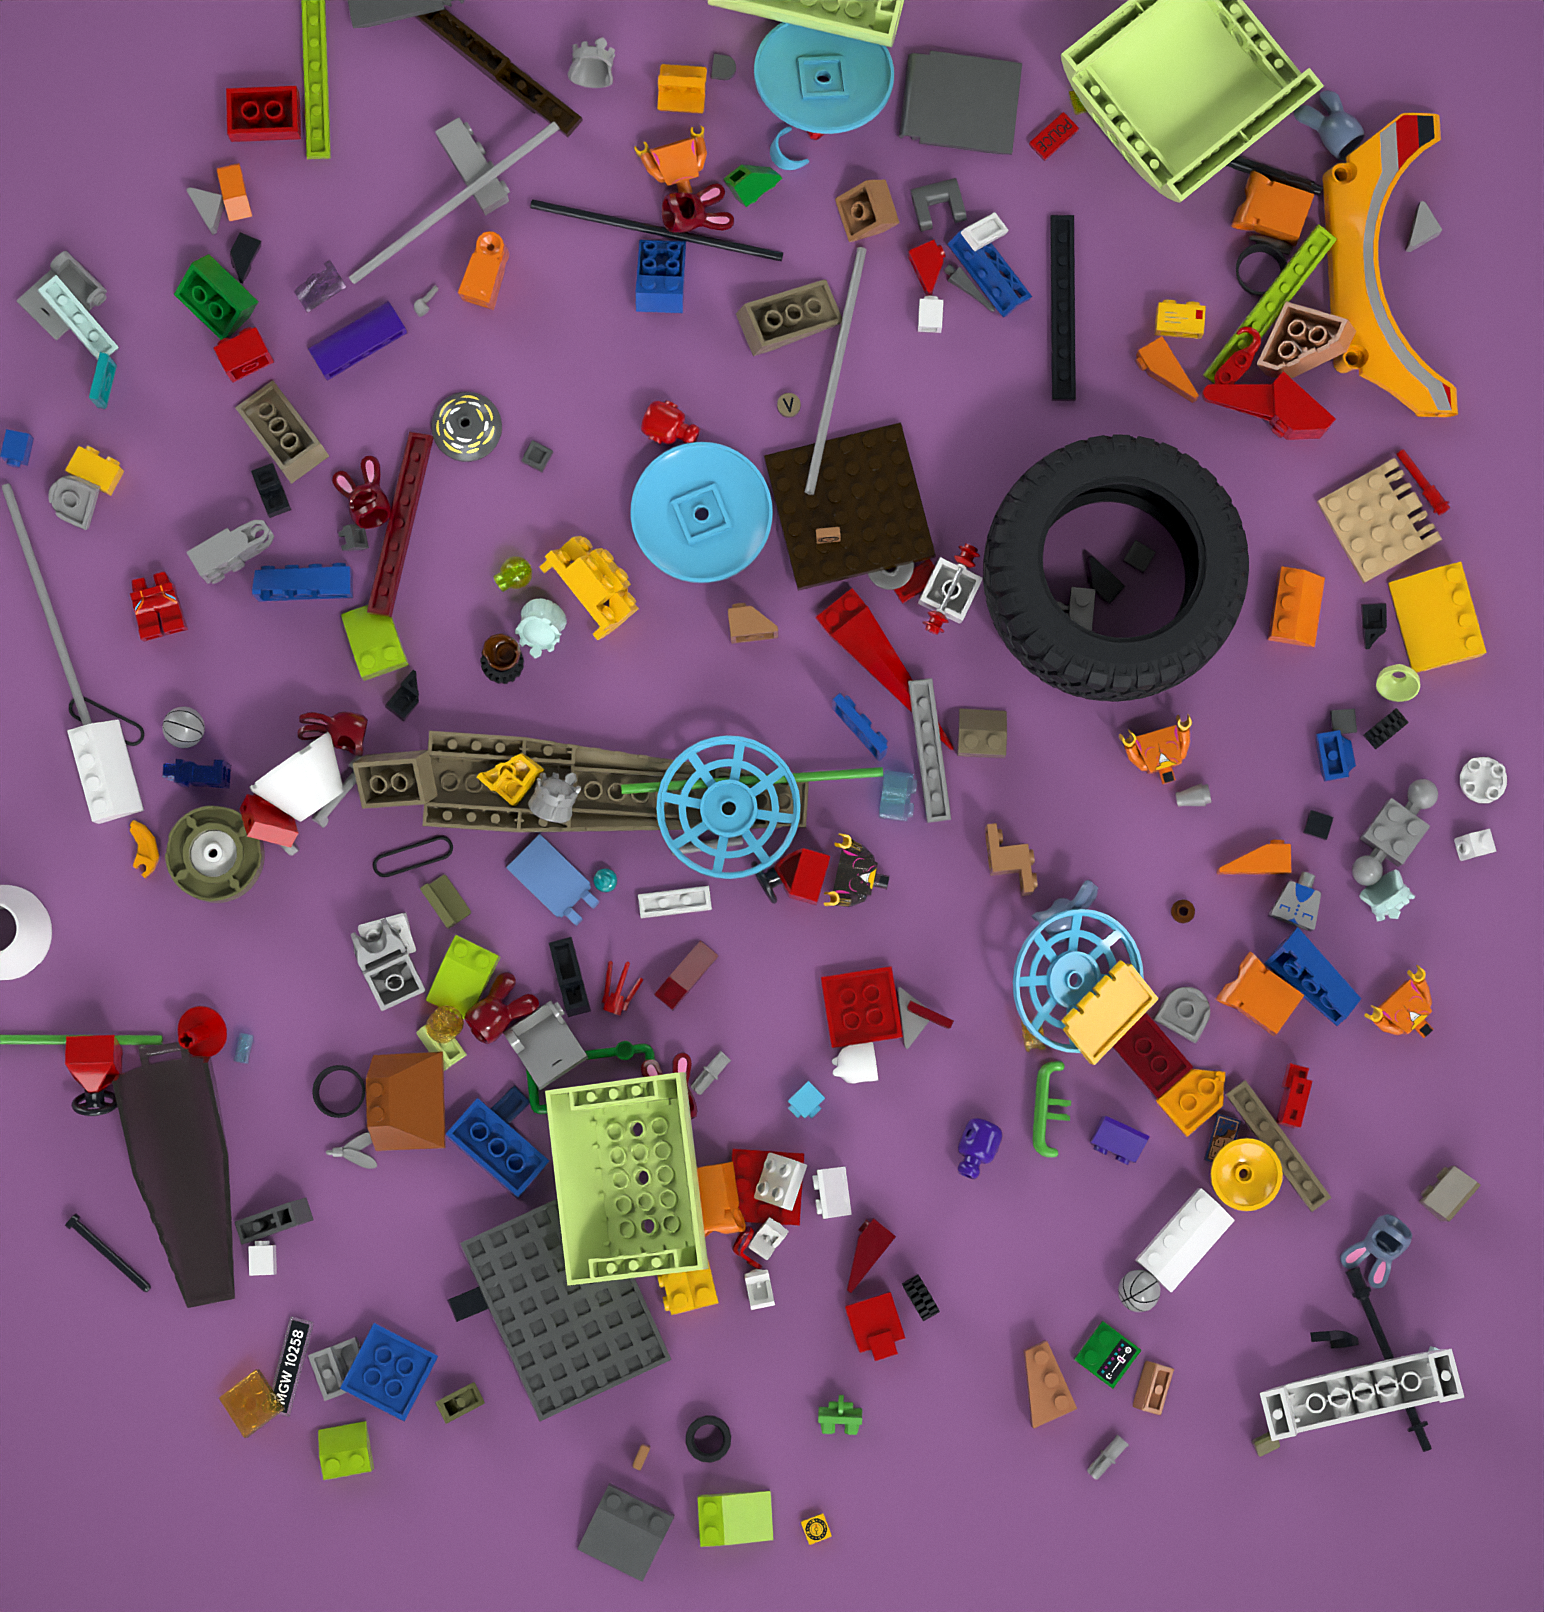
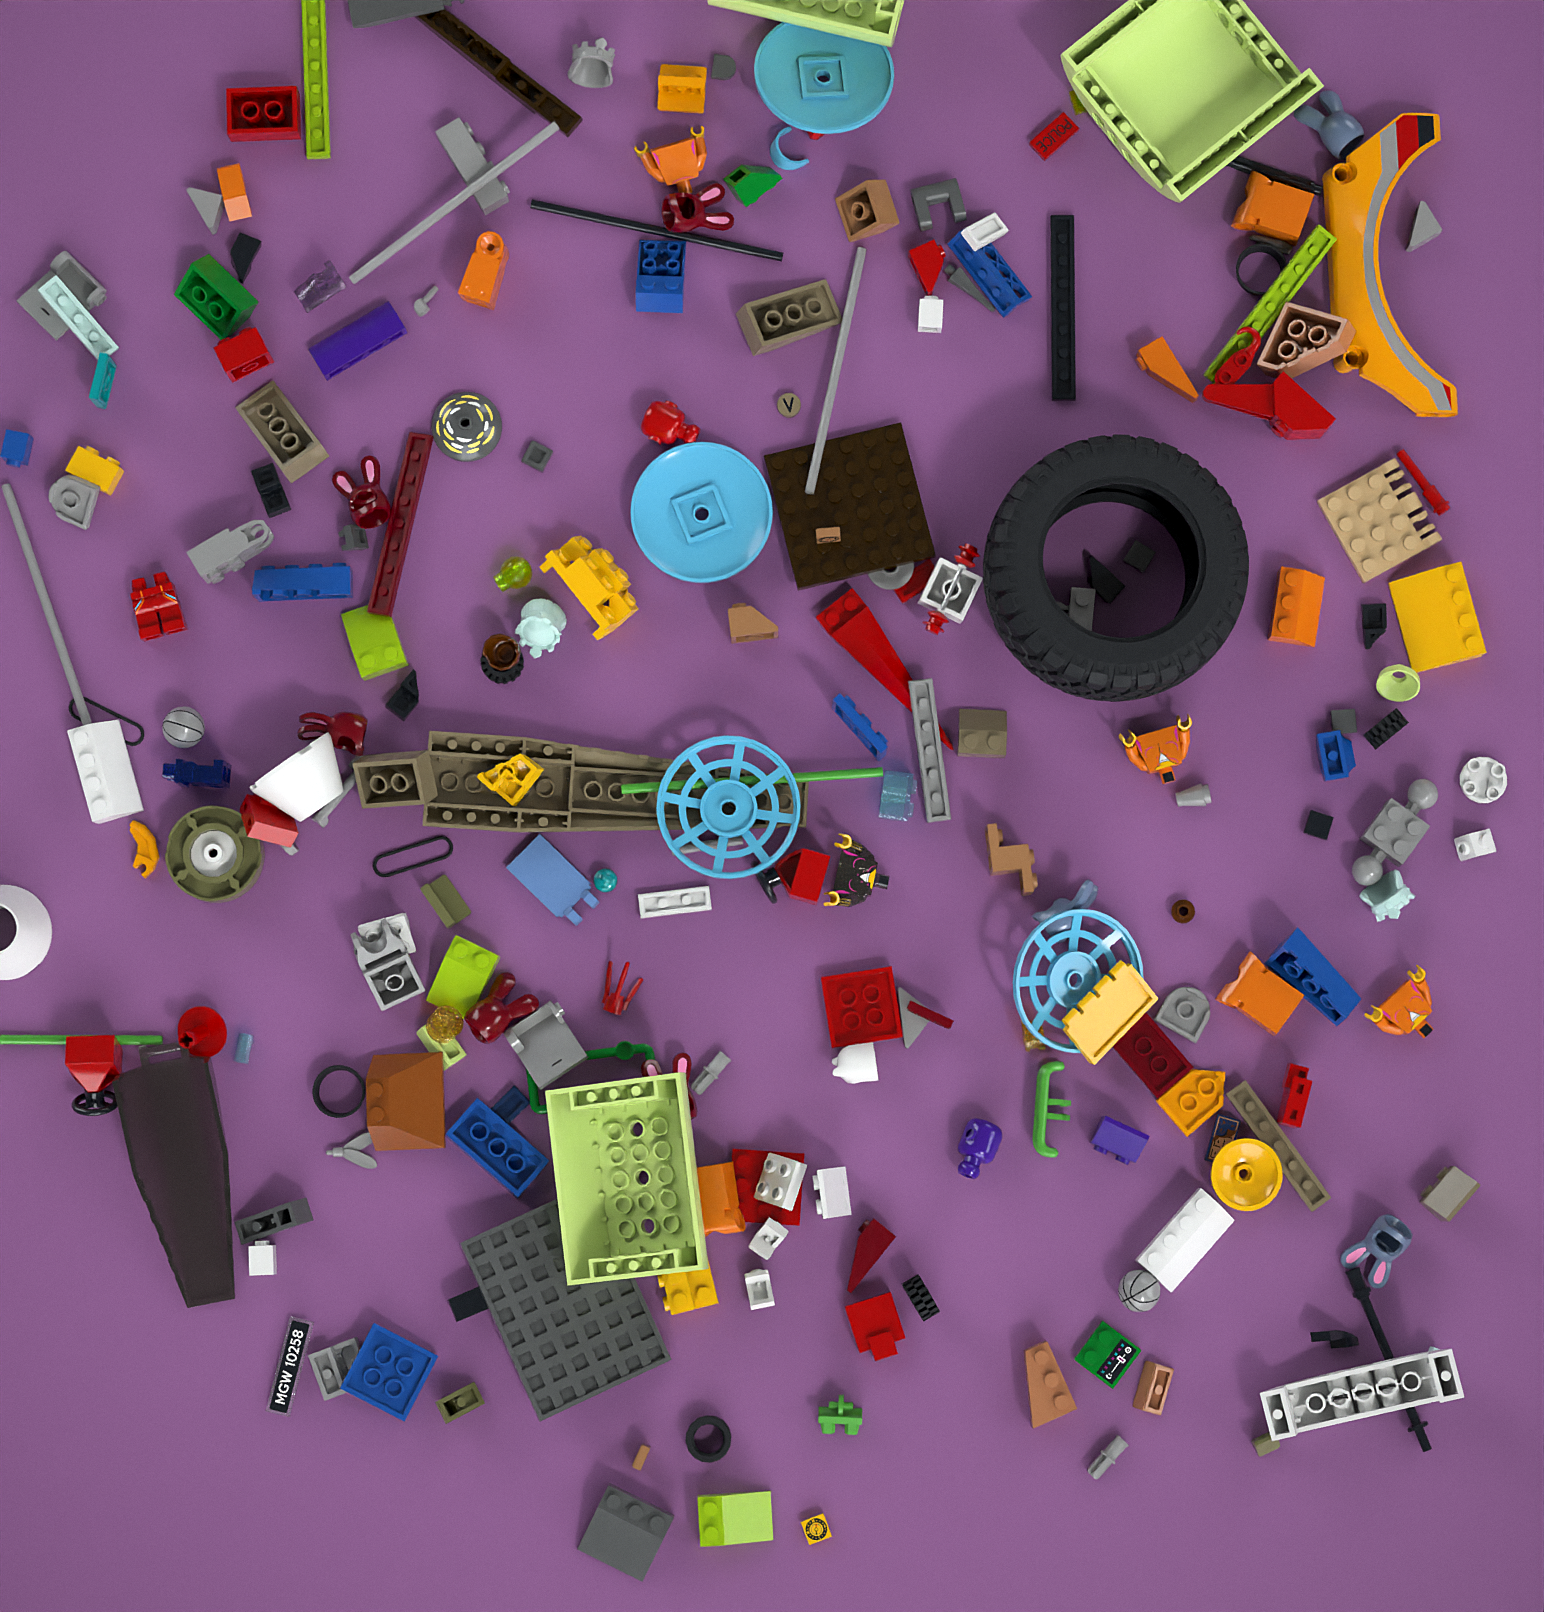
black bar [65,1213,151,1292] -> none
clear yellow plate [219,1369,285,1438] -> none
lime slope [318,1421,374,1480] -> none
light grey hair [528,772,581,823] -> none
black slope [549,937,591,1017] -> none
dark red slope [654,941,718,1011] -> none
red piece [732,1226,762,1269] -> none
medium azure brick [788,1081,825,1119] -> none
dark grey piece [899,51,1022,155] -> none
yellow brick [1154,300,1206,339] -> none
orange slope [1217,840,1291,874] -> none
light grey torso [1268,871,1321,932] -> none

